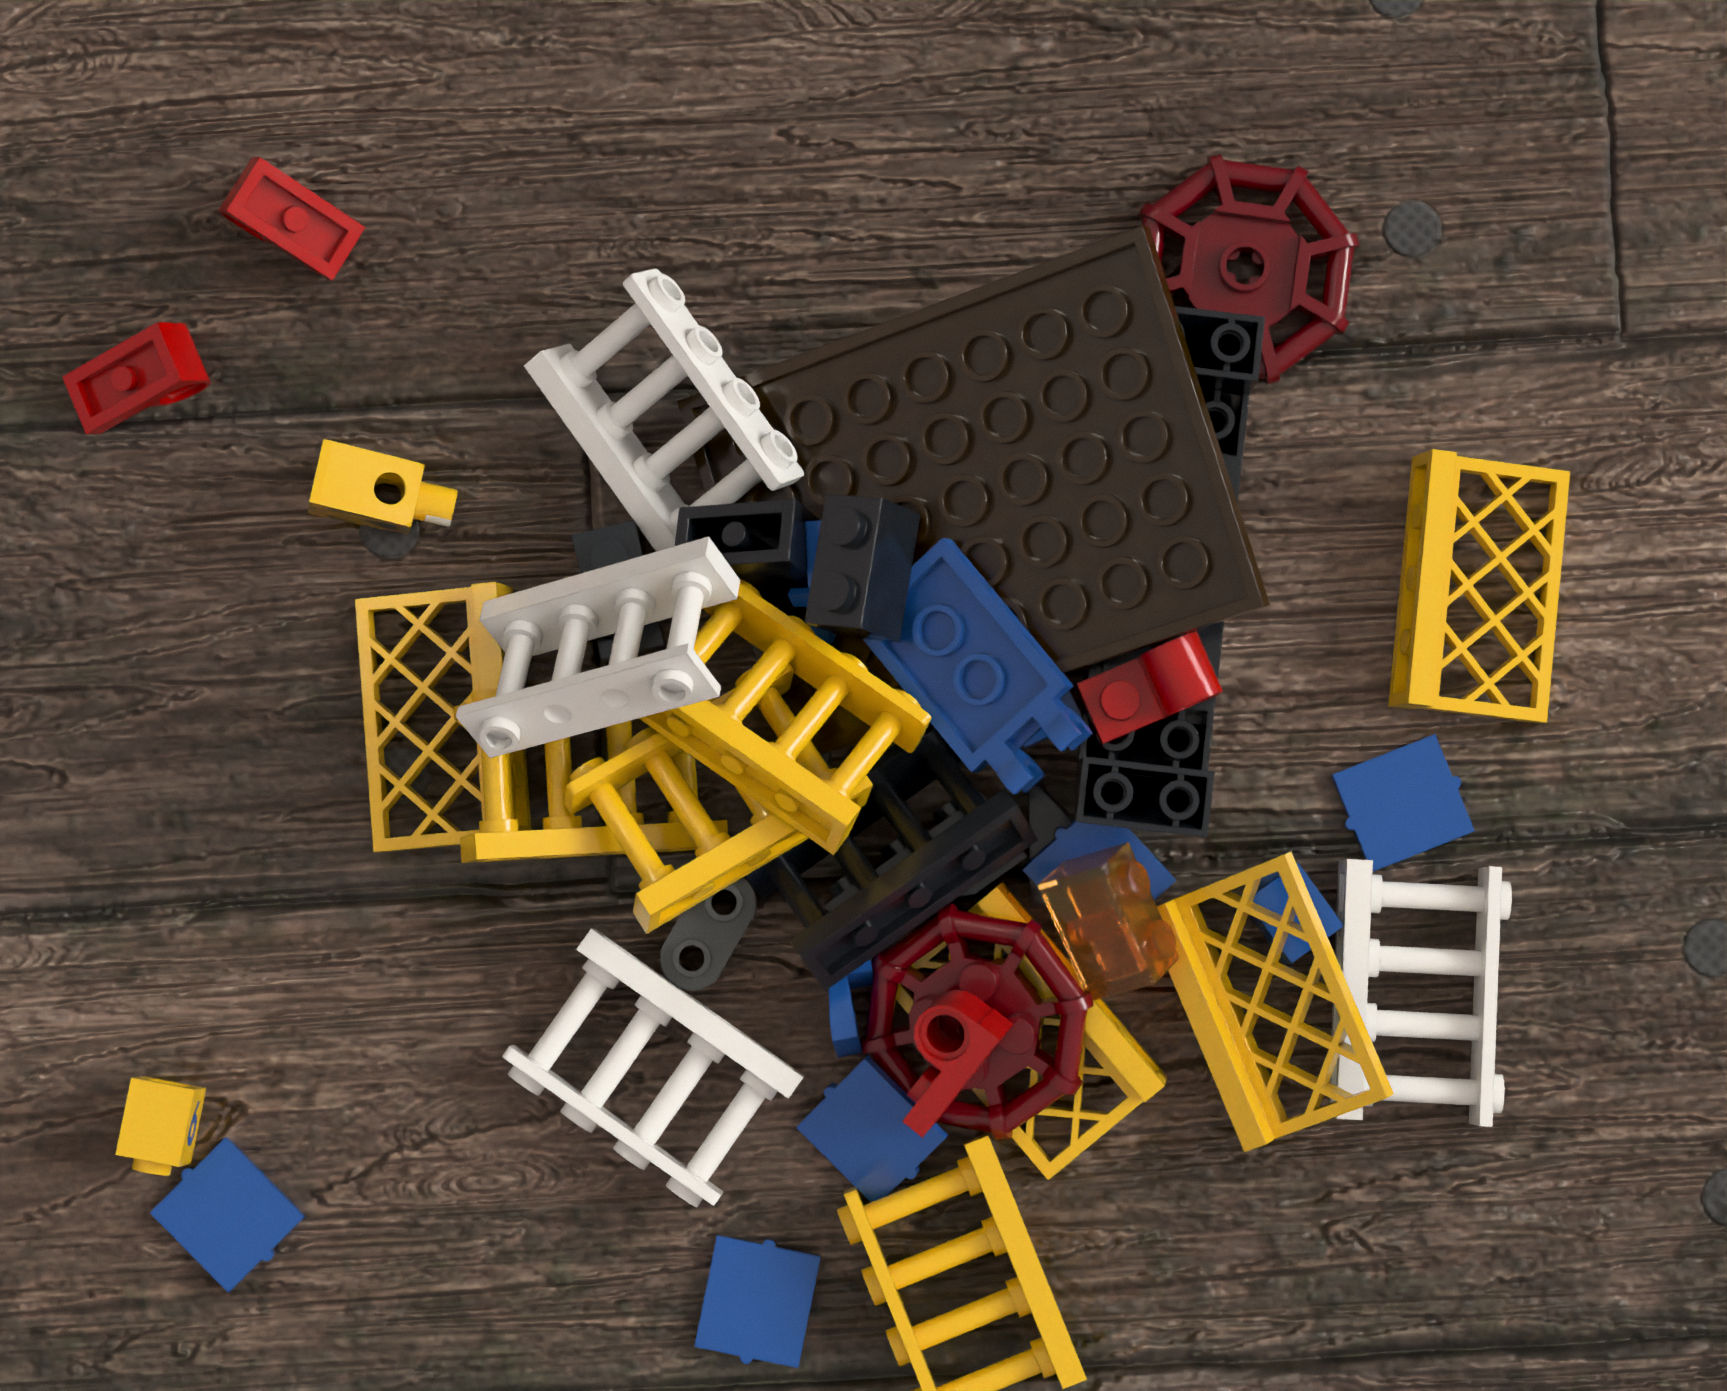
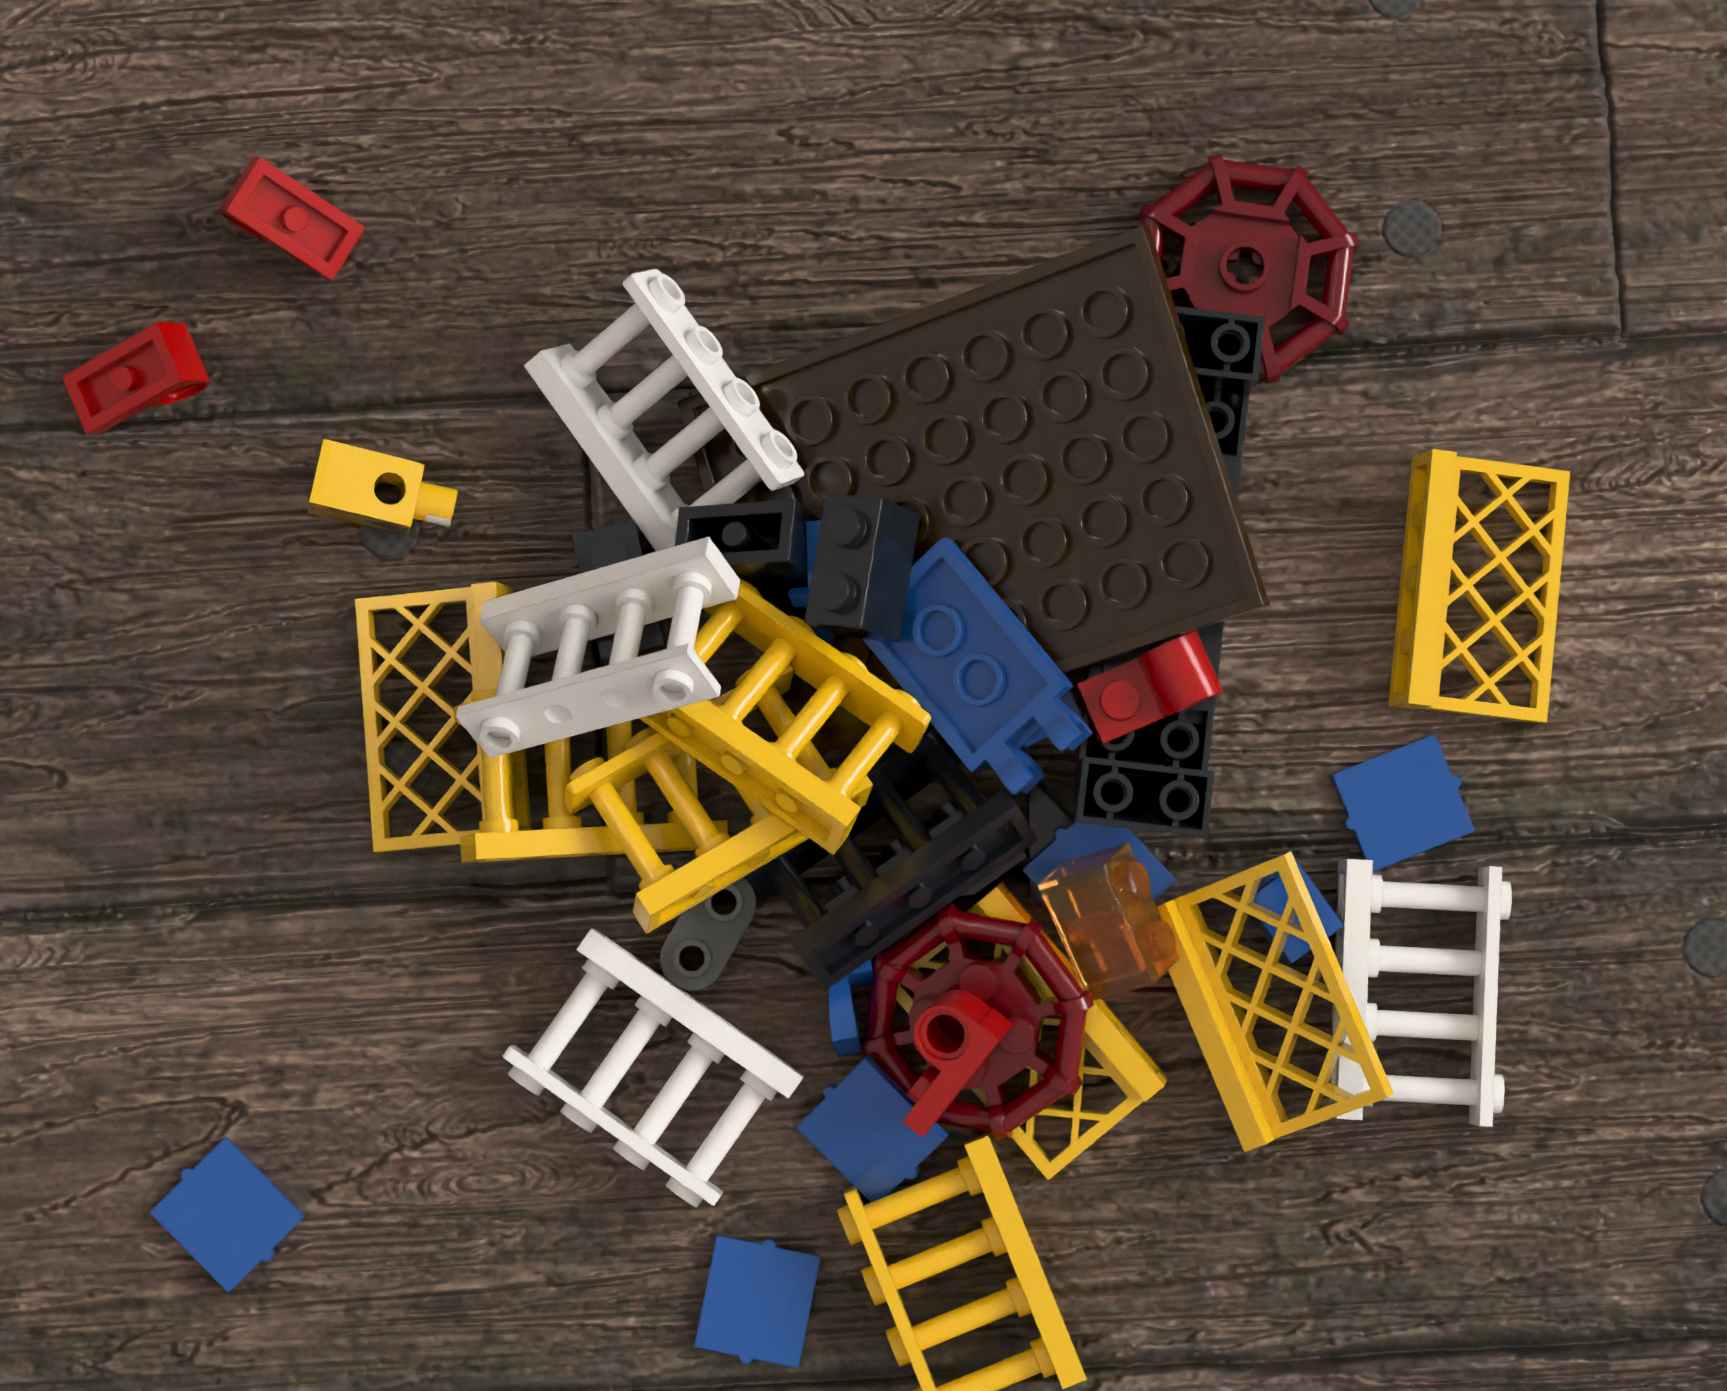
yellow brick [115,1076,206,1176] -> none

